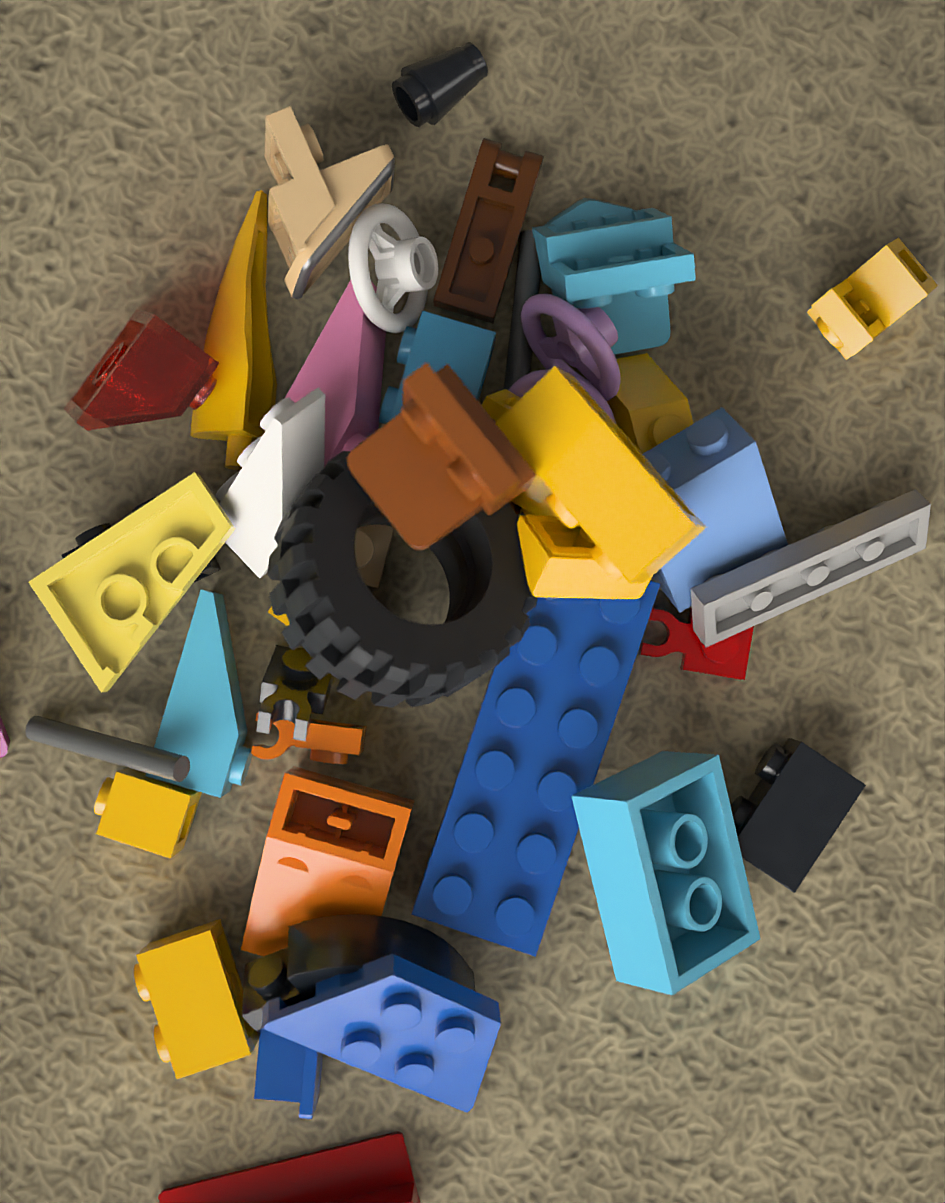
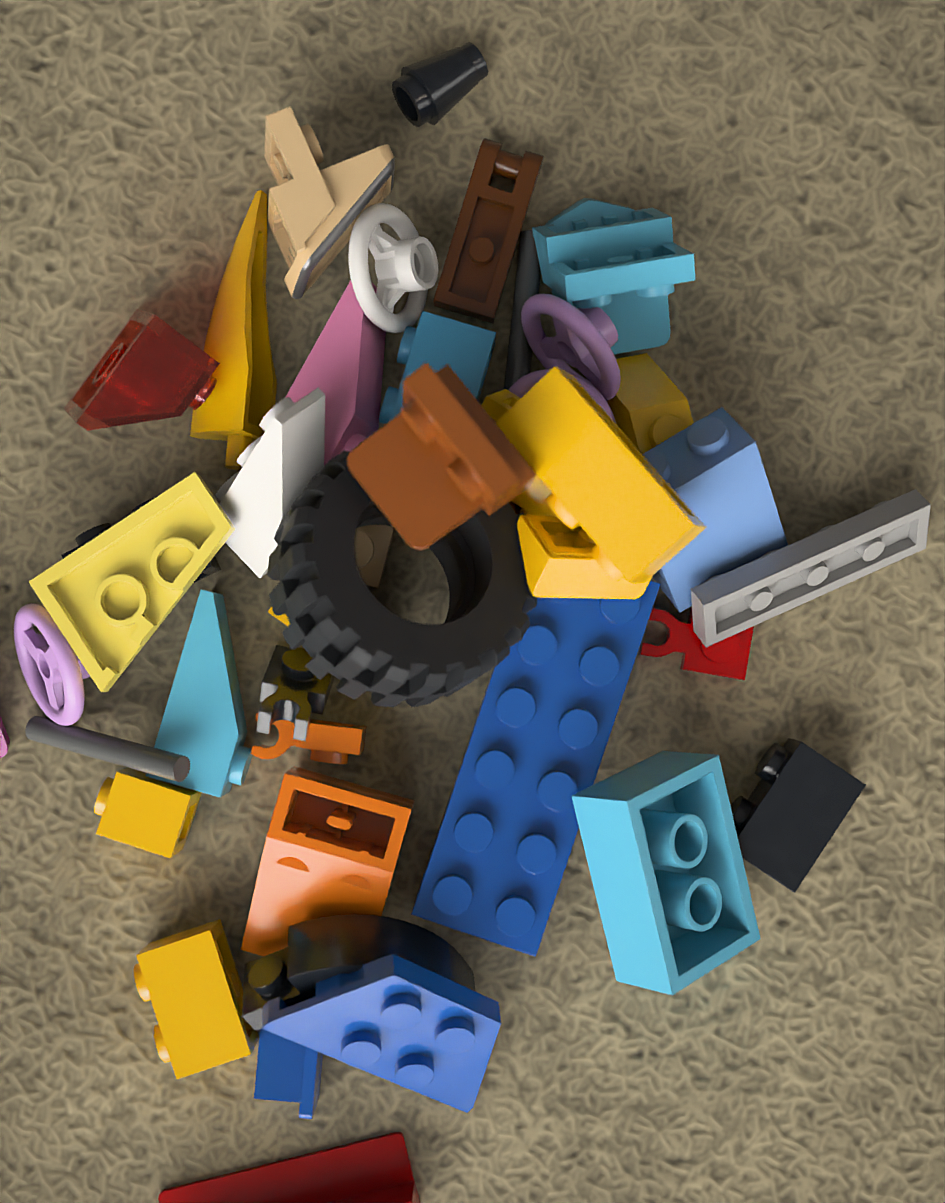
yellow brick [807,237,938,360] -> none
none -> lavender piece [14,603,91,726]

